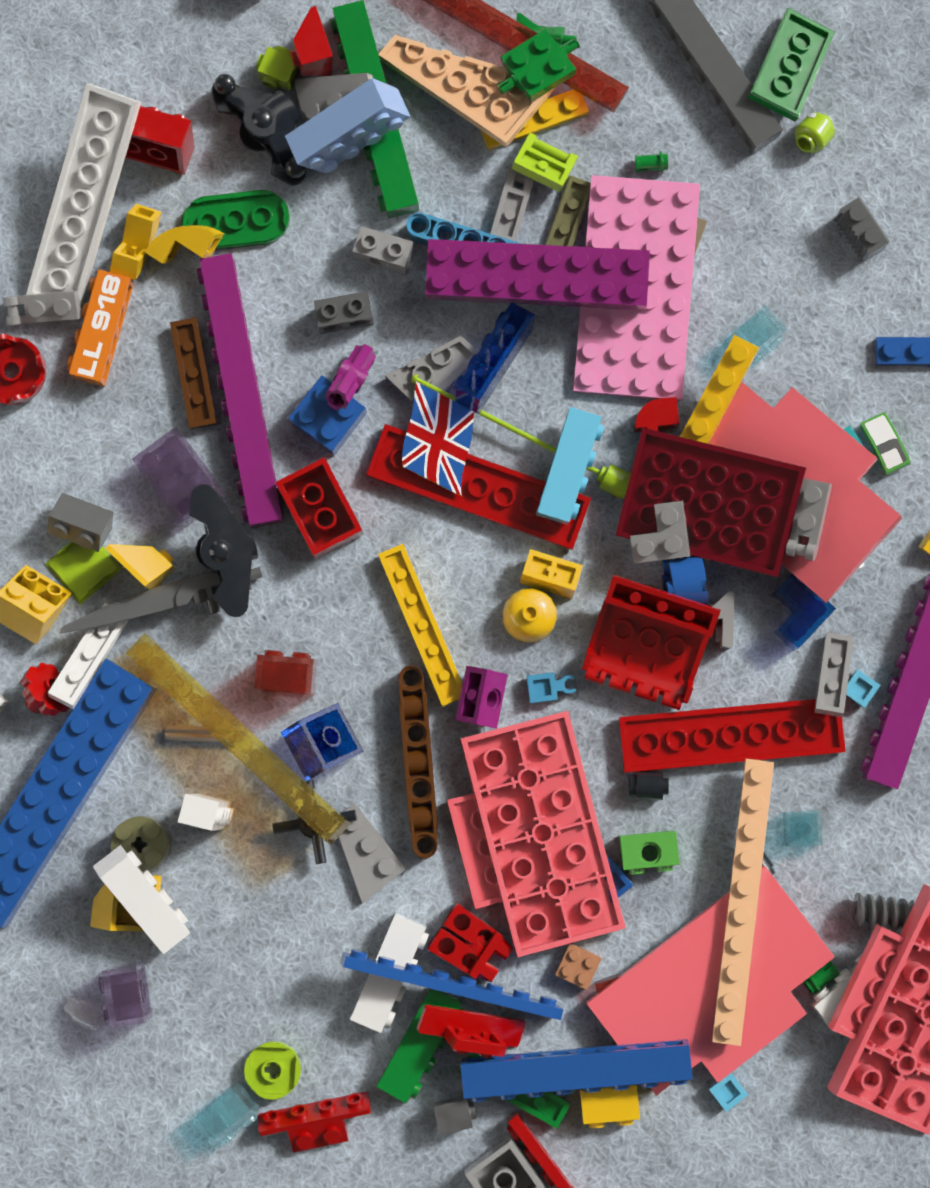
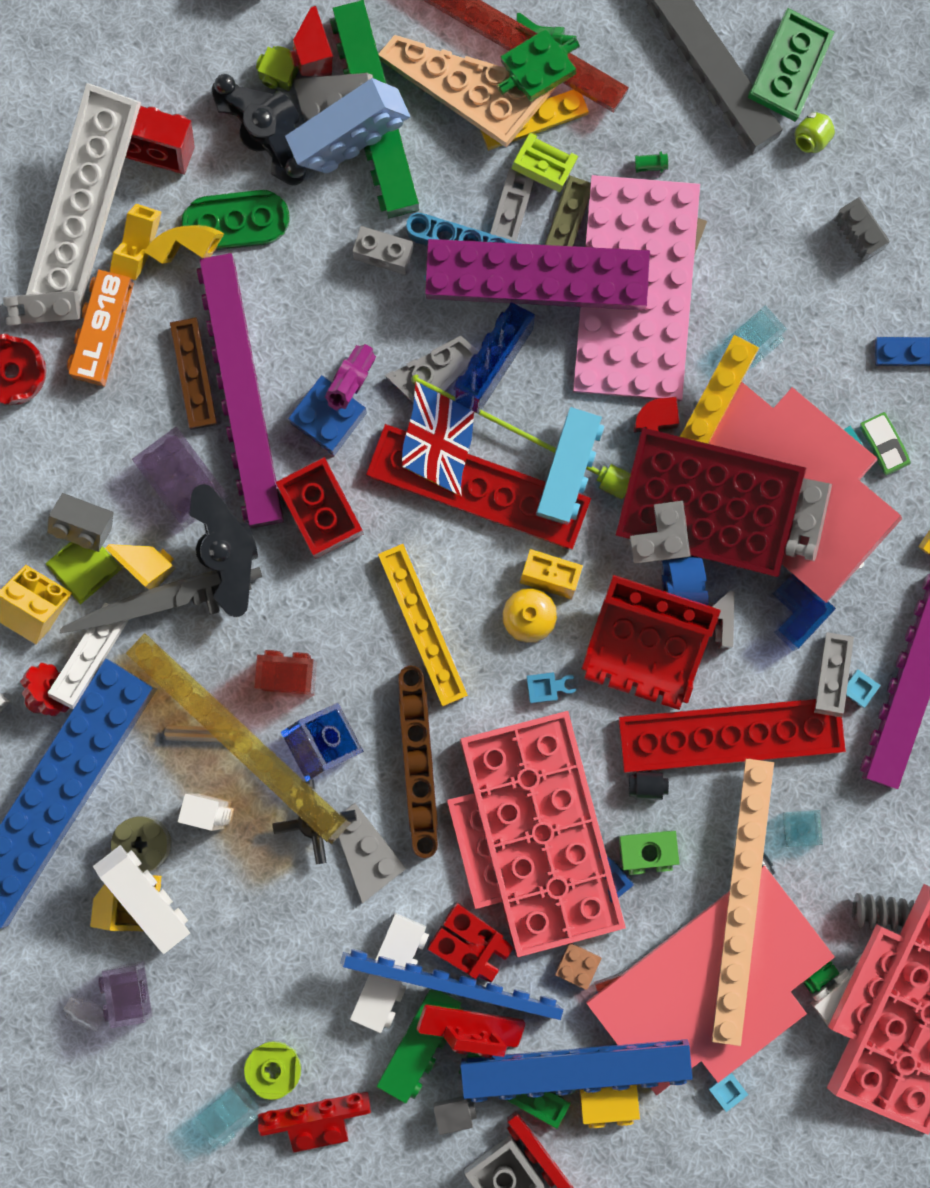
dark grey brick [314,291,374,334] -> none
magenta brick [455,666,508,729] -> none

